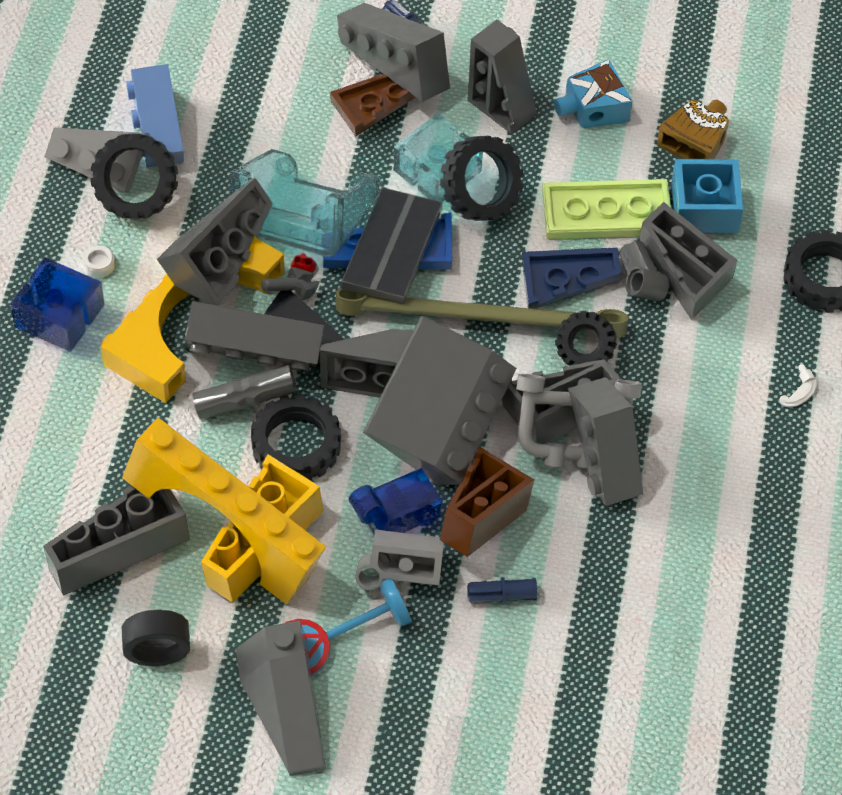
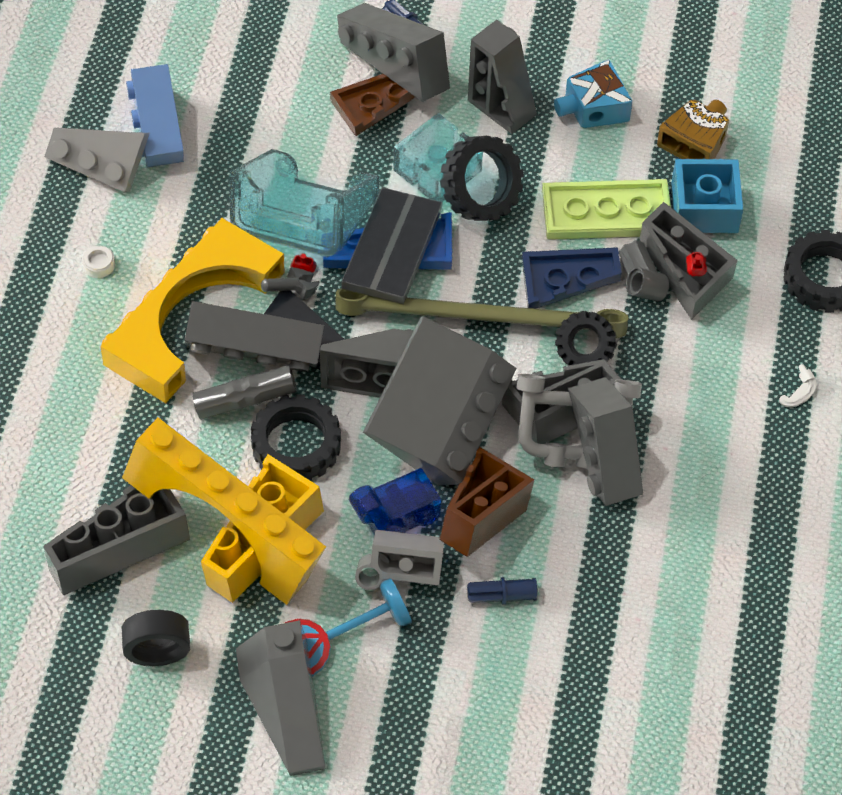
clear blue piece [10,257,105,352] -> none
black tyre [90,134,178,219] -> none
dark grey wedge [157,178,273,305] -> none
none -> red rock [686,252,707,276]

